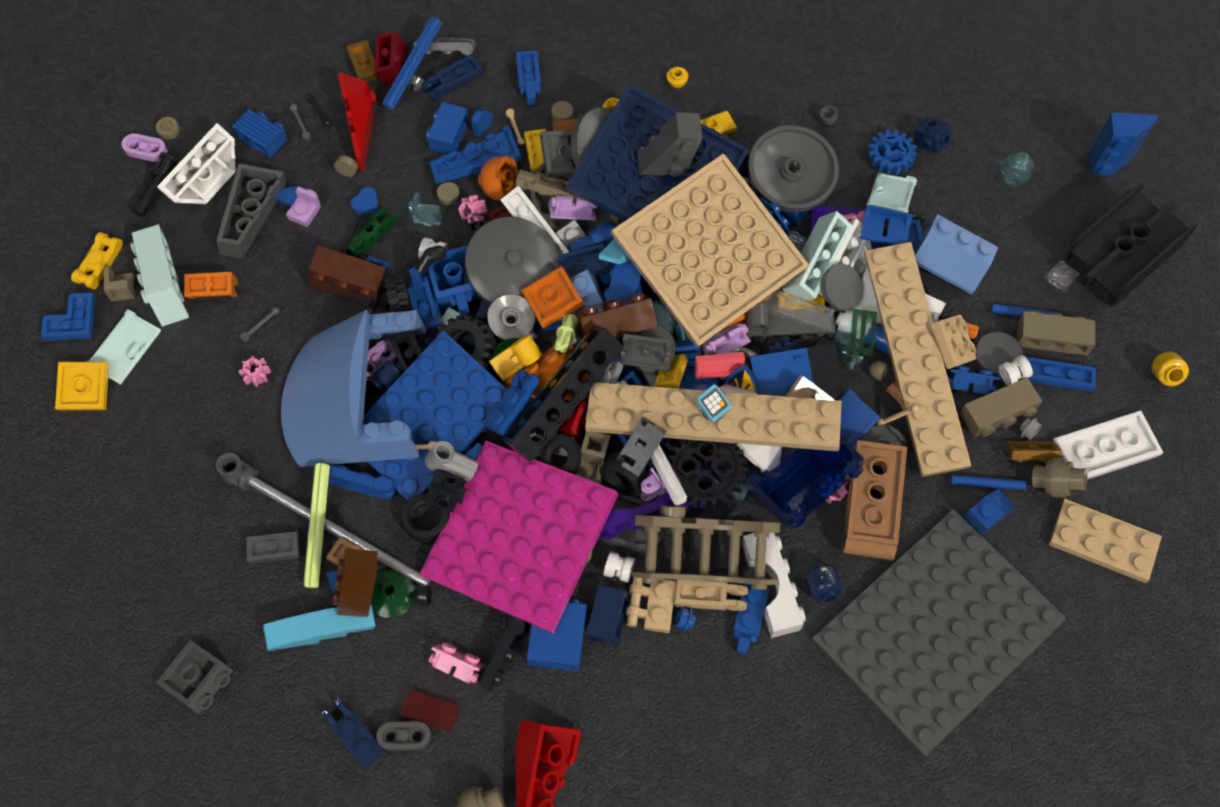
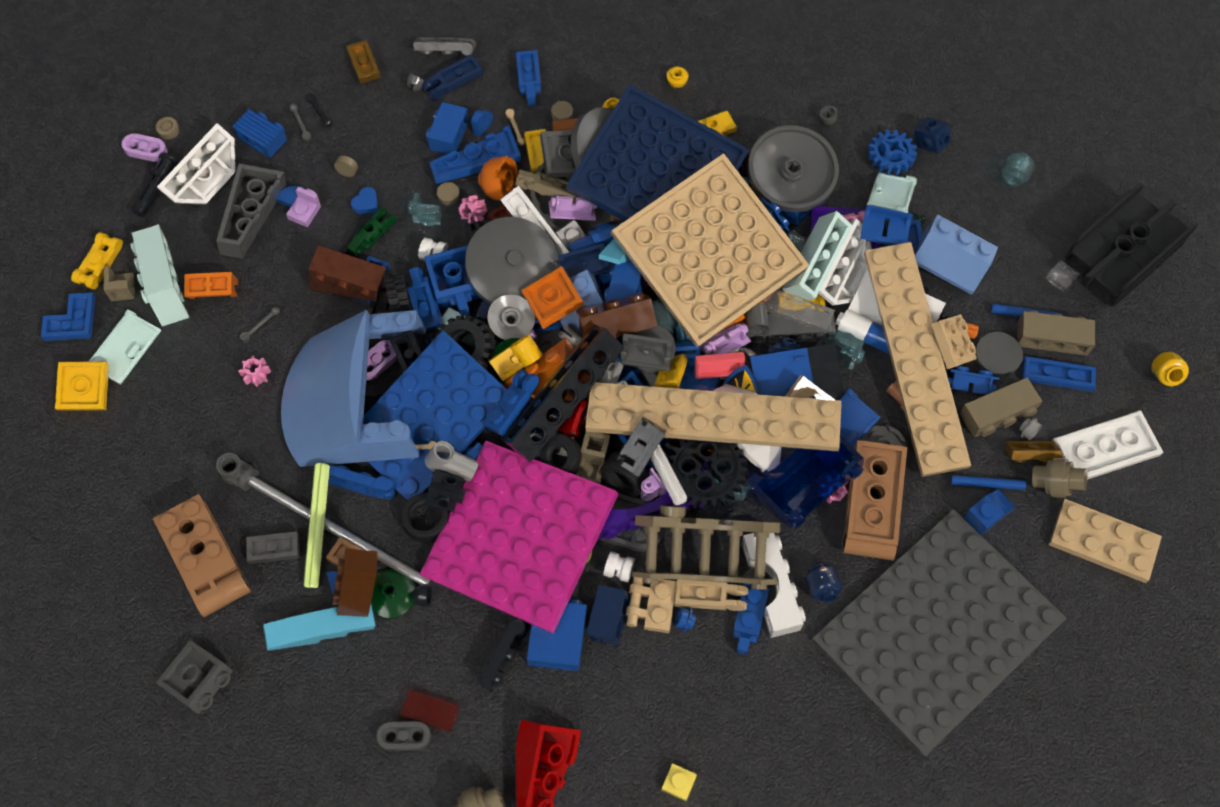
dark blue hinge [319,696,385,769] -> none
red wedge [338,73,377,171] -> none
dark blue head [370,361,404,395] -> none
dark red brick [374,31,408,86] -> none
blue axle [382,17,442,110] -> none
black arm [415,245,446,274] -> none
bright pink hinge [429,643,485,684] -> none
yellowish green axle [554,314,579,353] -> none
dark grey wedge [637,112,703,177] -> none
slope [696,384,732,423] -> none
dark grey tile [820,264,863,311] -> none
clear green tile [848,309,877,358] -> none
dark tan hinge [869,361,889,381] -> none
tan hinge [876,404,920,426] -> none
white wheel [999,355,1033,385] -> none
blue slope [1089,112,1158,176] -> none
none -> medium nougat hinge [153,494,251,617]
none -> light yellow plate [662,764,697,801]

